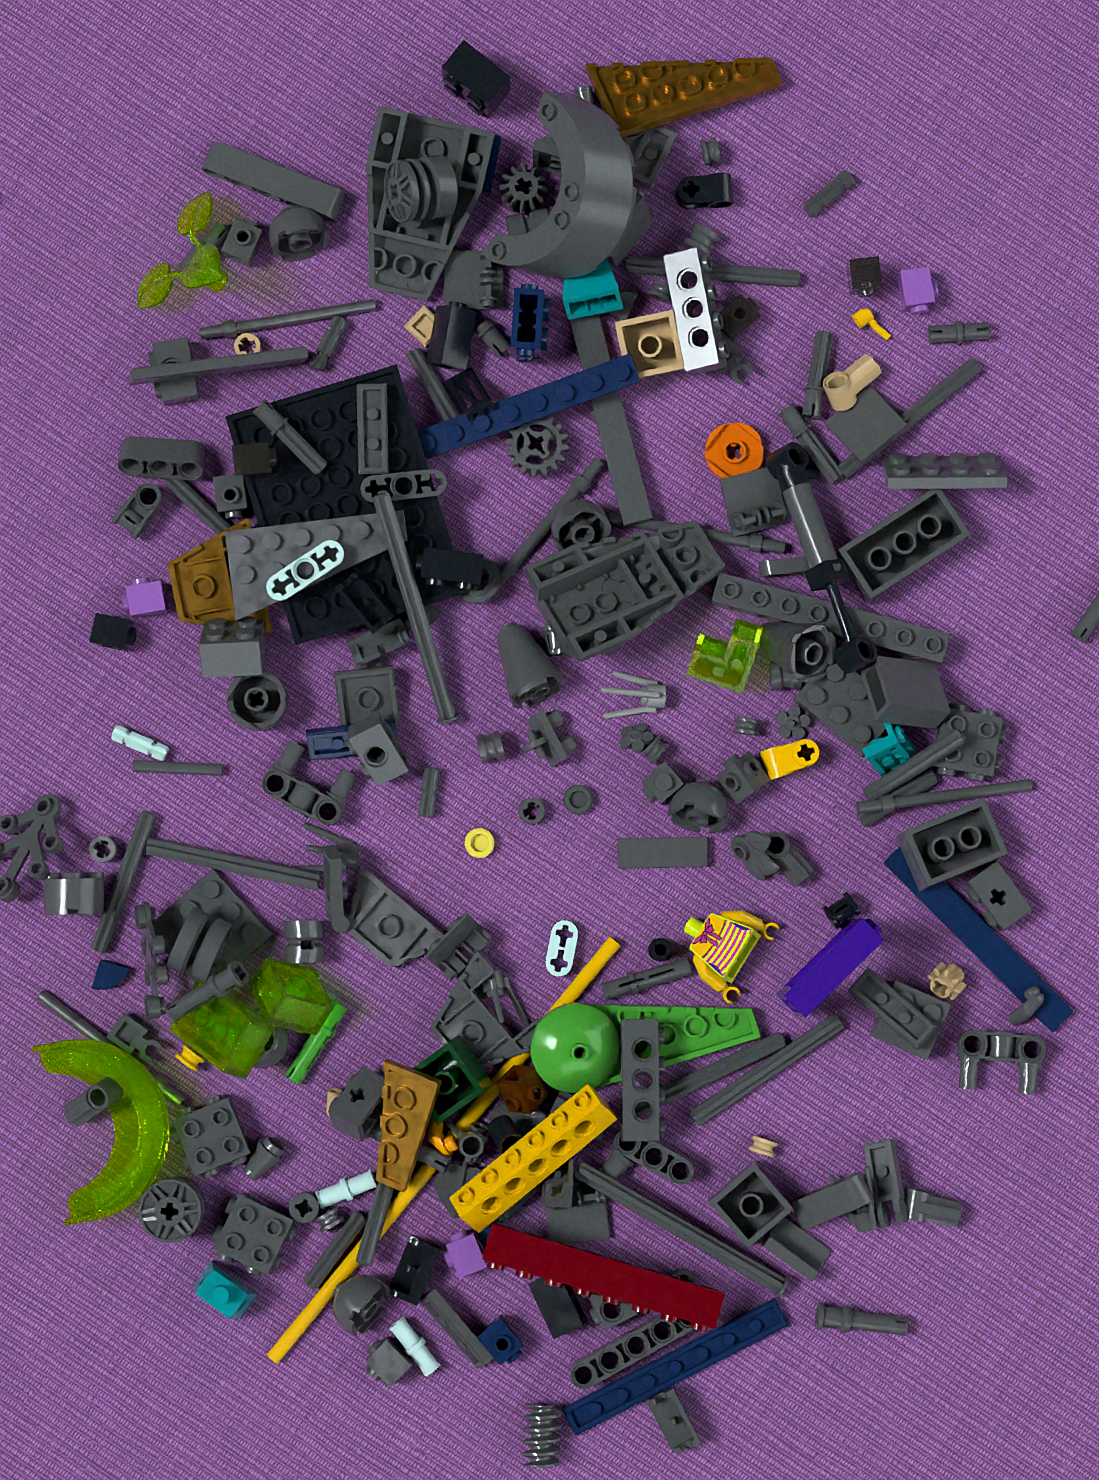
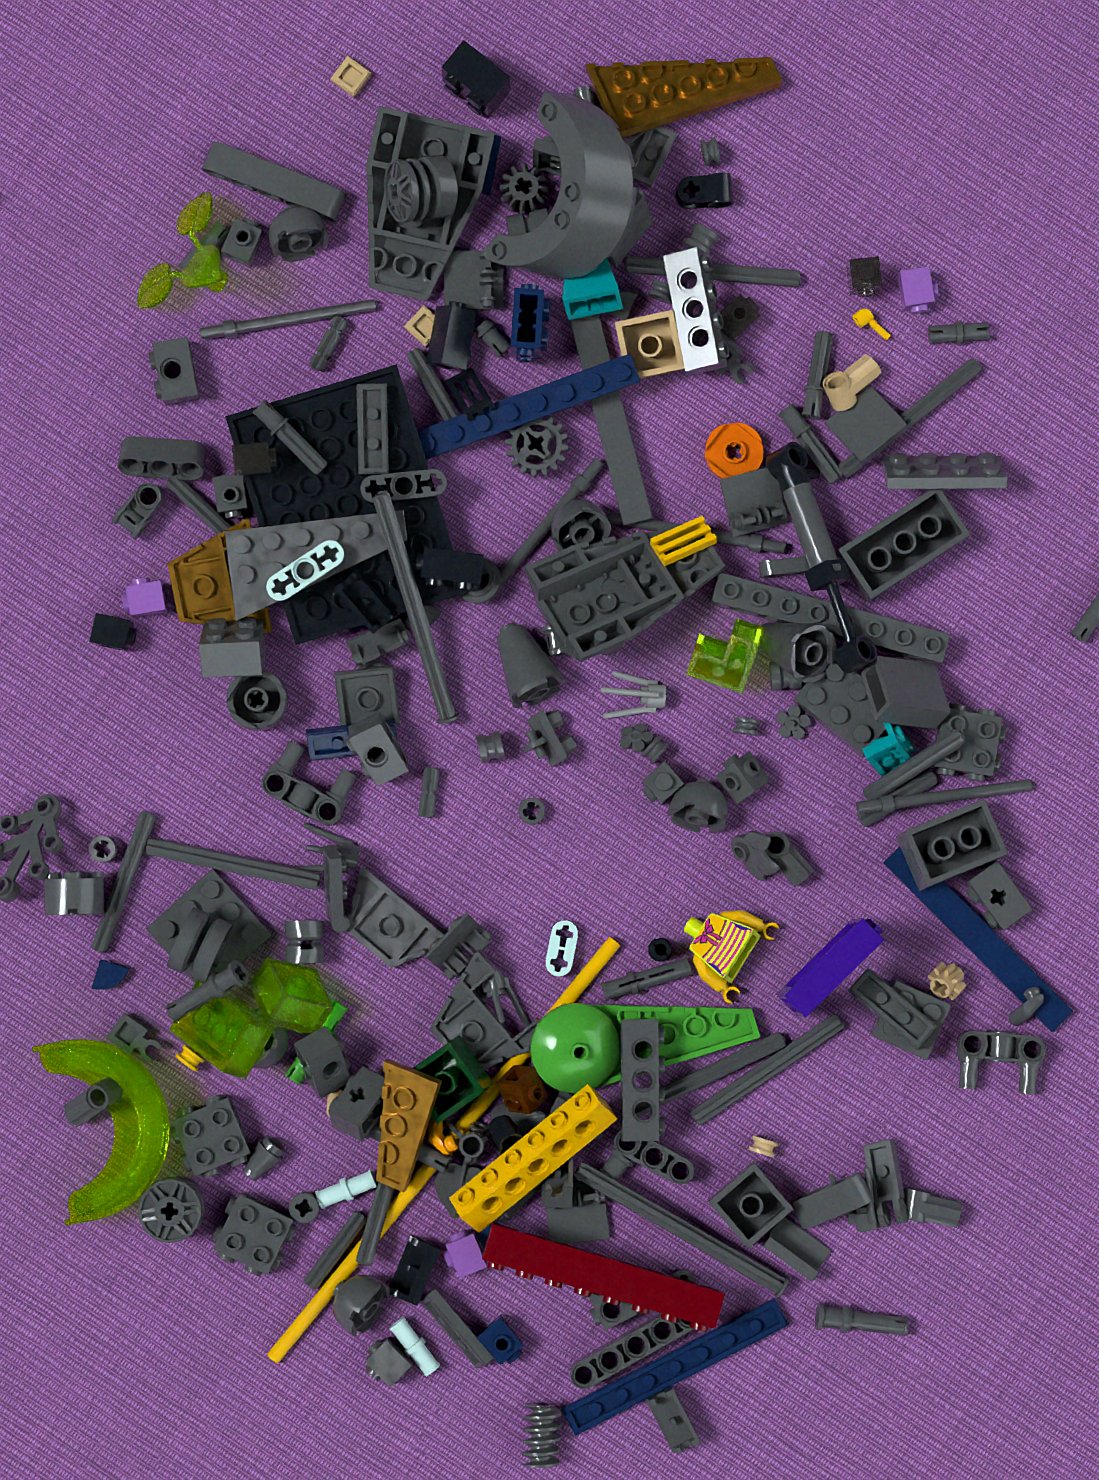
flat silver bar [37,990,185,1108] -> none
light aqua axle [111,725,169,761] -> none
dark grey tile [128,346,309,386] -> none
dark grey bar [133,760,223,776] -> none
dark grey plant [135,901,168,1019] -> none
teal torso [193,1261,257,1319] -> none
tan bush [234,333,262,355] -> none
flat silver bush [314,1207,344,1233] -> none
light yellow tile [465,828,494,858] -> none
black hinge [528,1277,588,1339] -> none
dark grey tile [563,785,593,815] -> none
dark grey tile [617,837,708,869] -> none
yellow piece [760,739,819,780] -> none
dark grey axle [803,171,855,217] -> none
black bush [822,891,861,930] -> none
none -> dark grey brick [294,1026,351,1099]
none -> tan tile [330,56,371,98]
none -> yellow tile [650,516,717,567]

